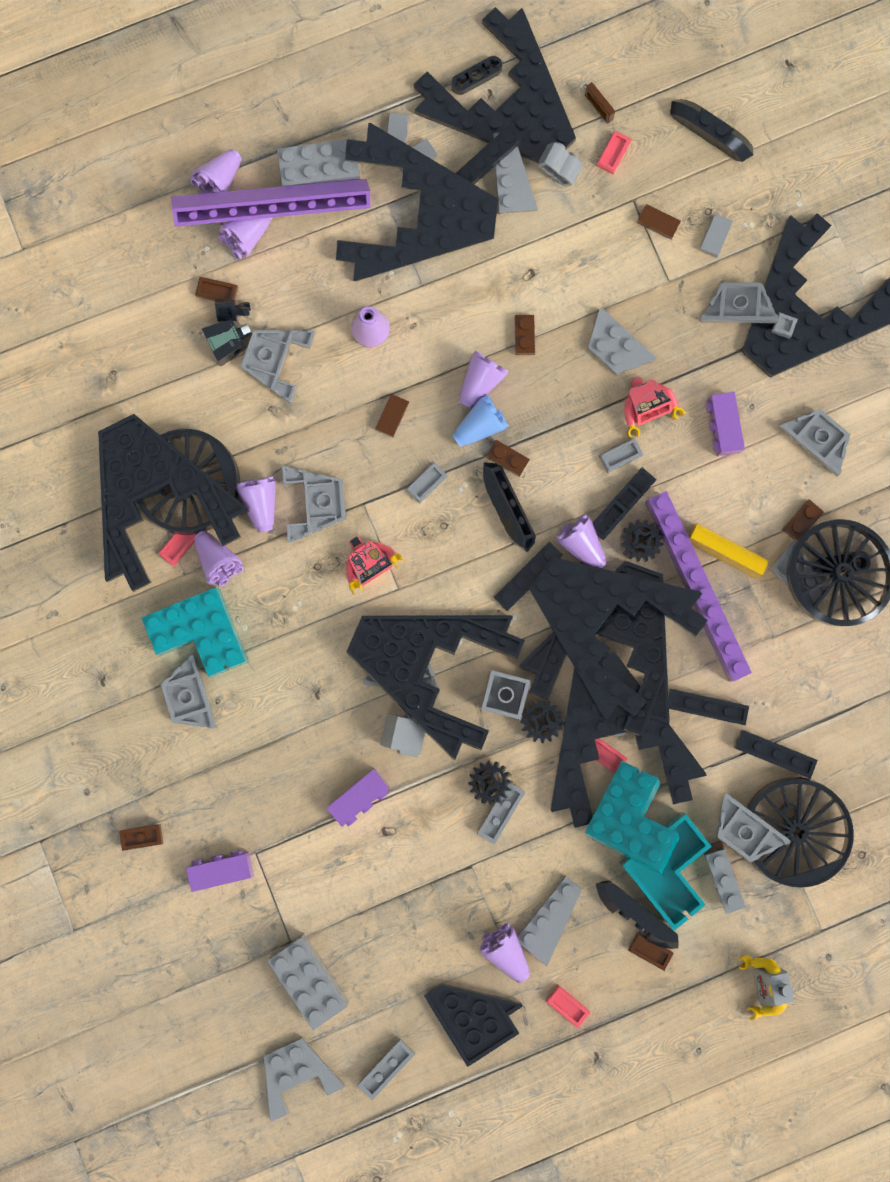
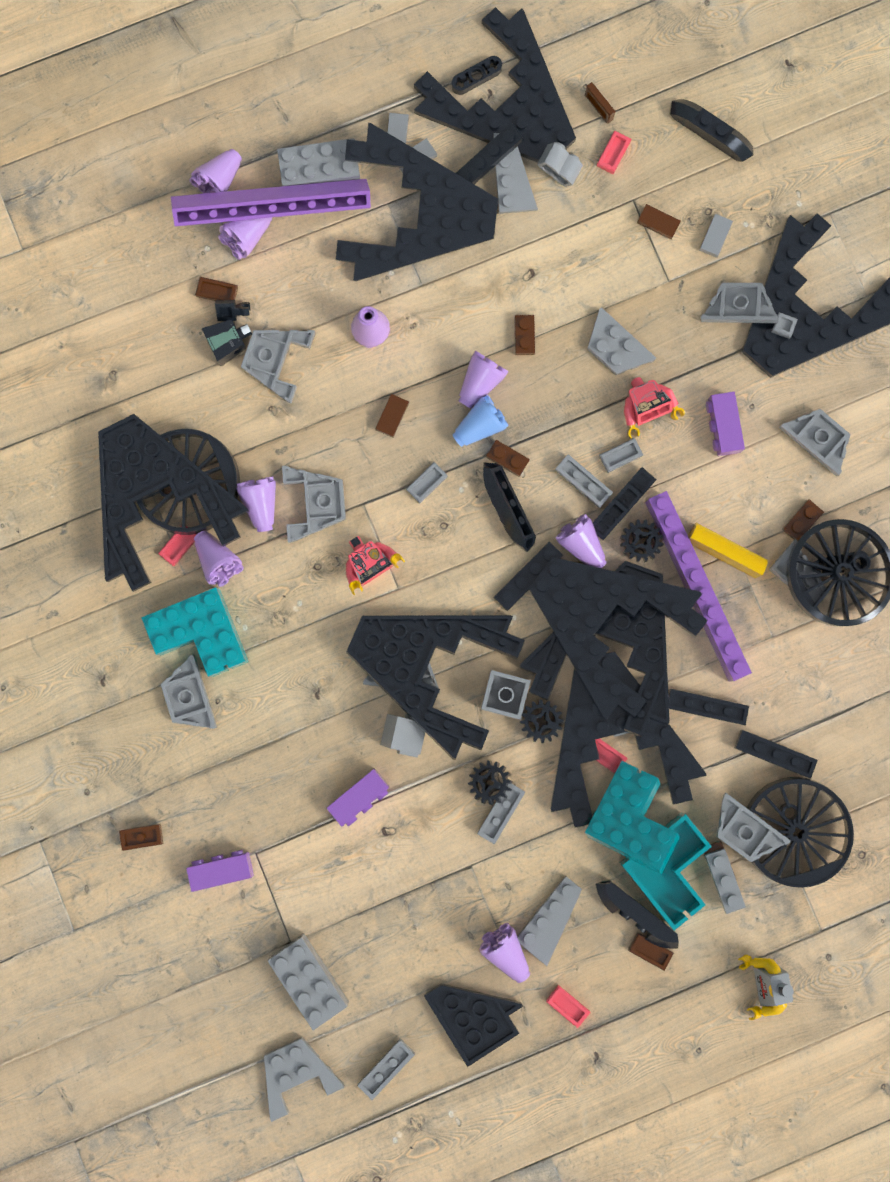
none -> light grey plate [555,454,613,508]

